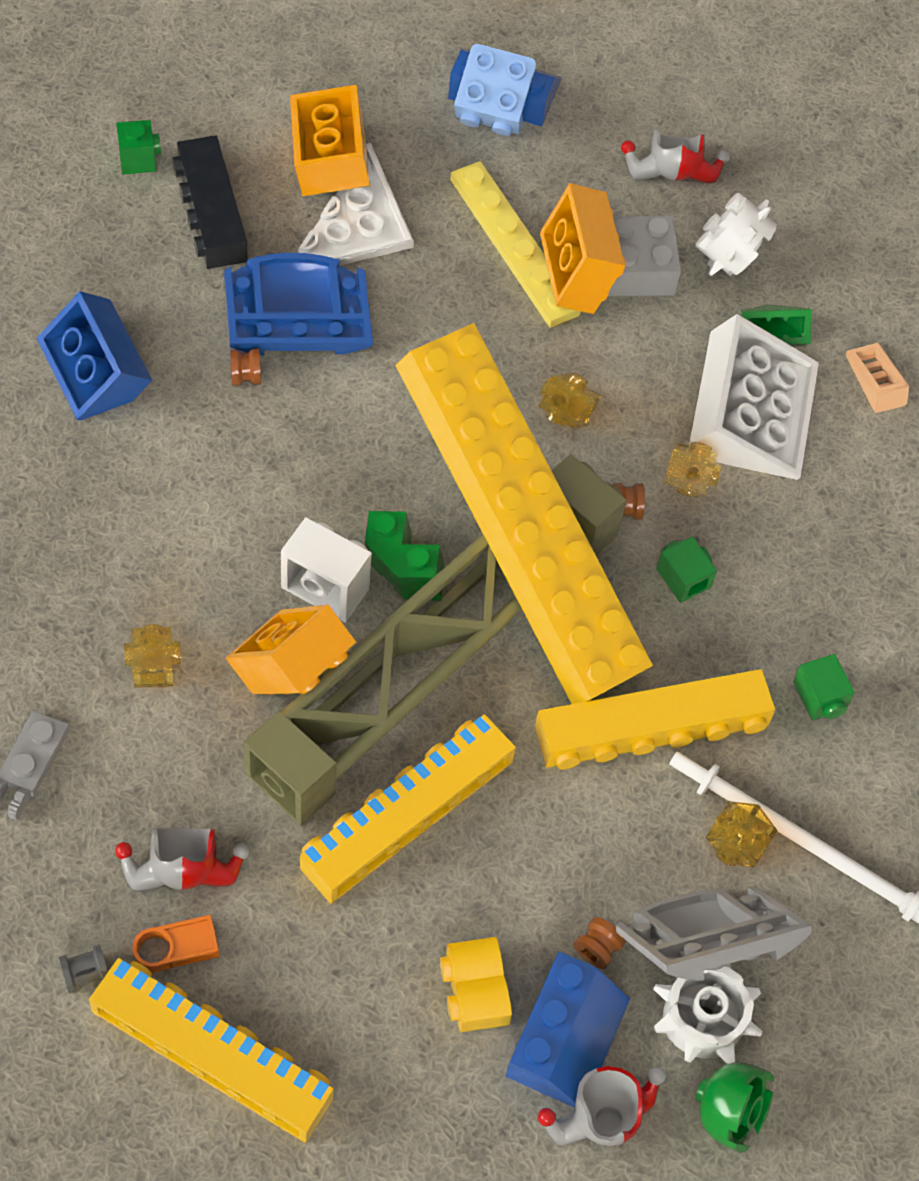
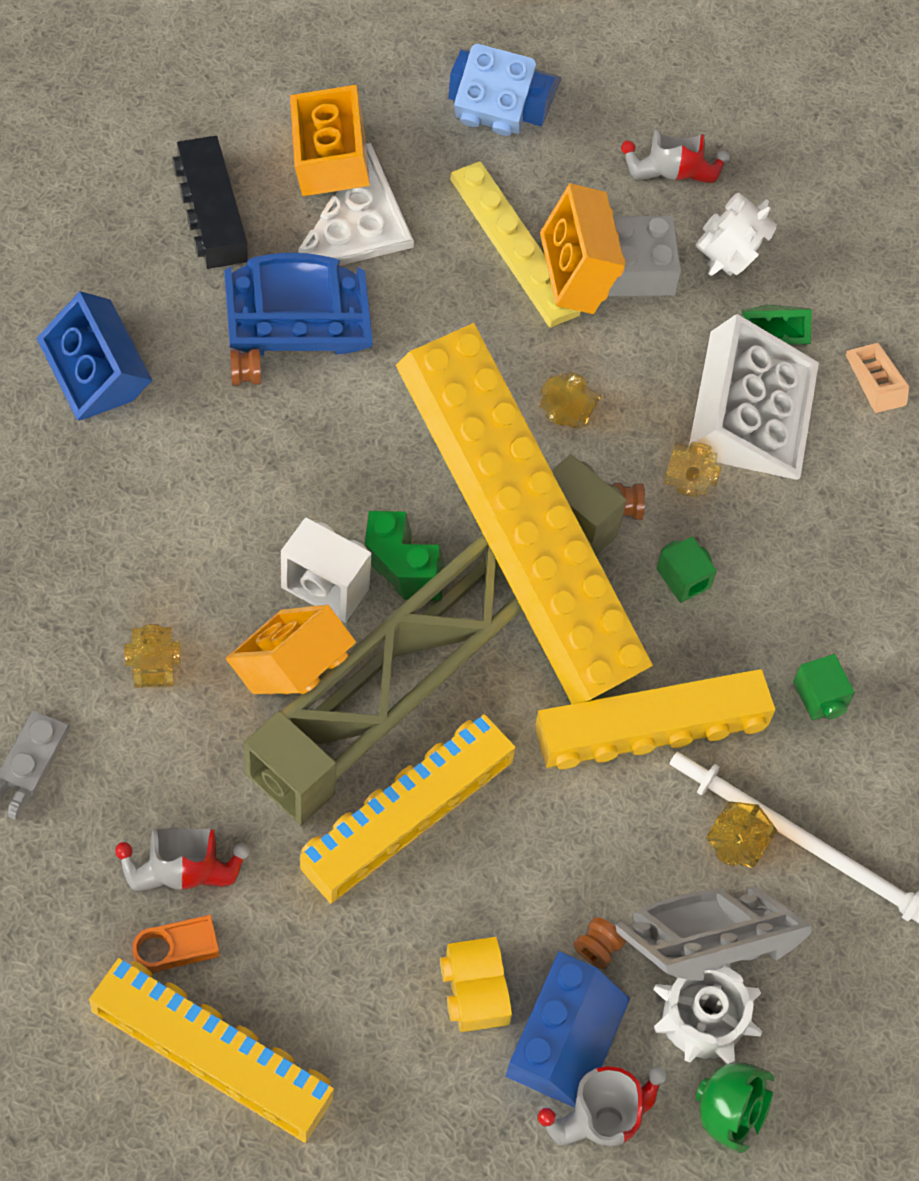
dark grey bush [59,944,108,993] -> none
green brick [116,120,161,175] -> none

